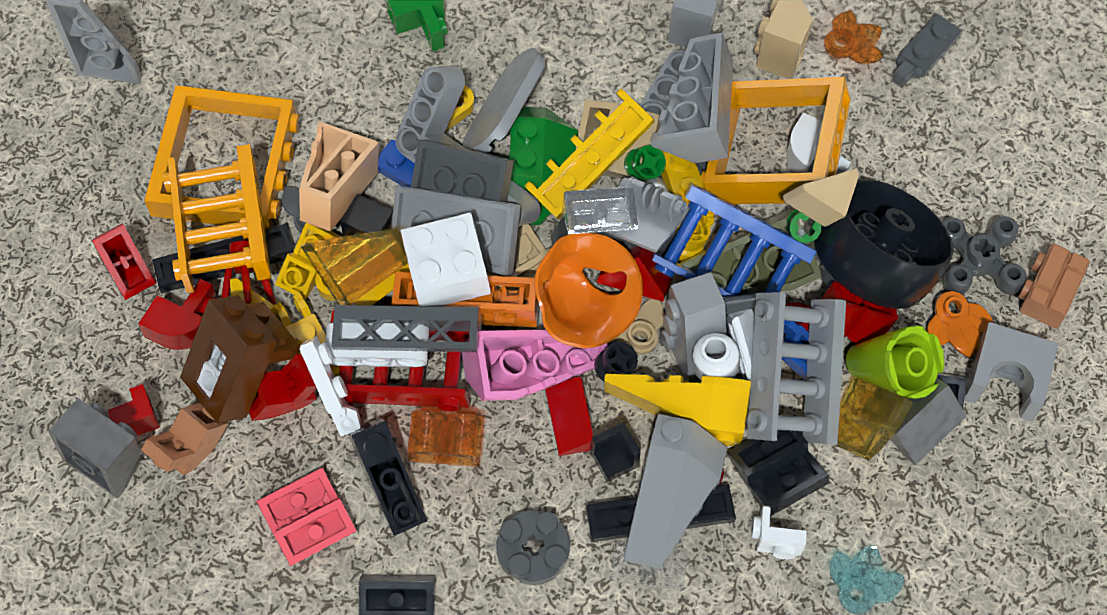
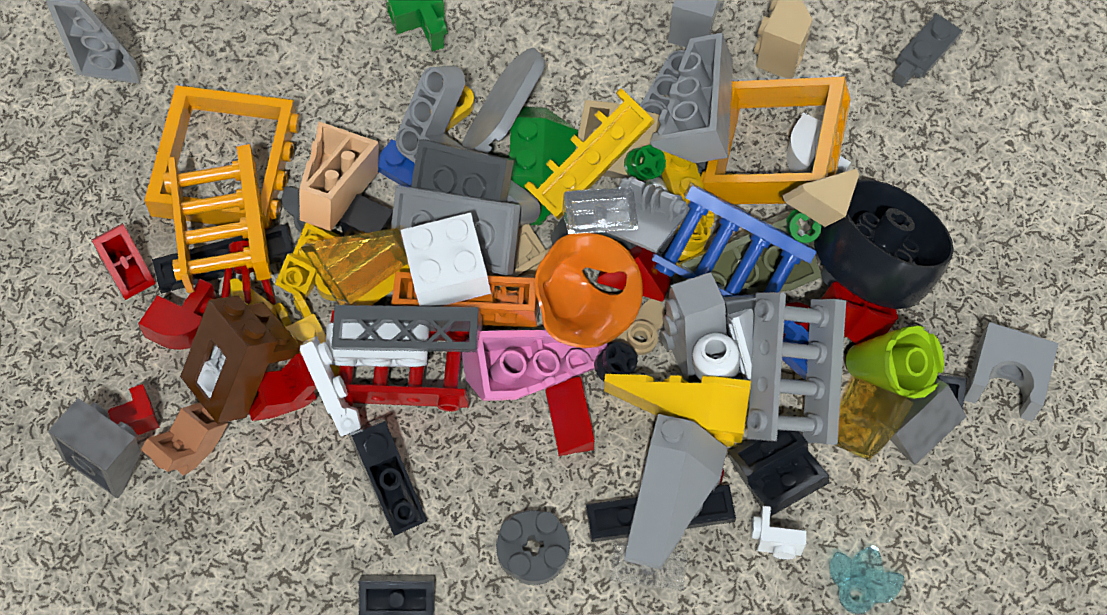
coral slope [256,468,356,566] -> none
clear orange brick [407,407,484,467] -> none
black panel [590,422,641,482] -> none
clear orange plate [824,10,884,64] -> none
orange plate [927,291,994,358] -> none
dark grey gear [942,216,1026,295] -> none
nougat brick [1018,244,1090,329] -> none

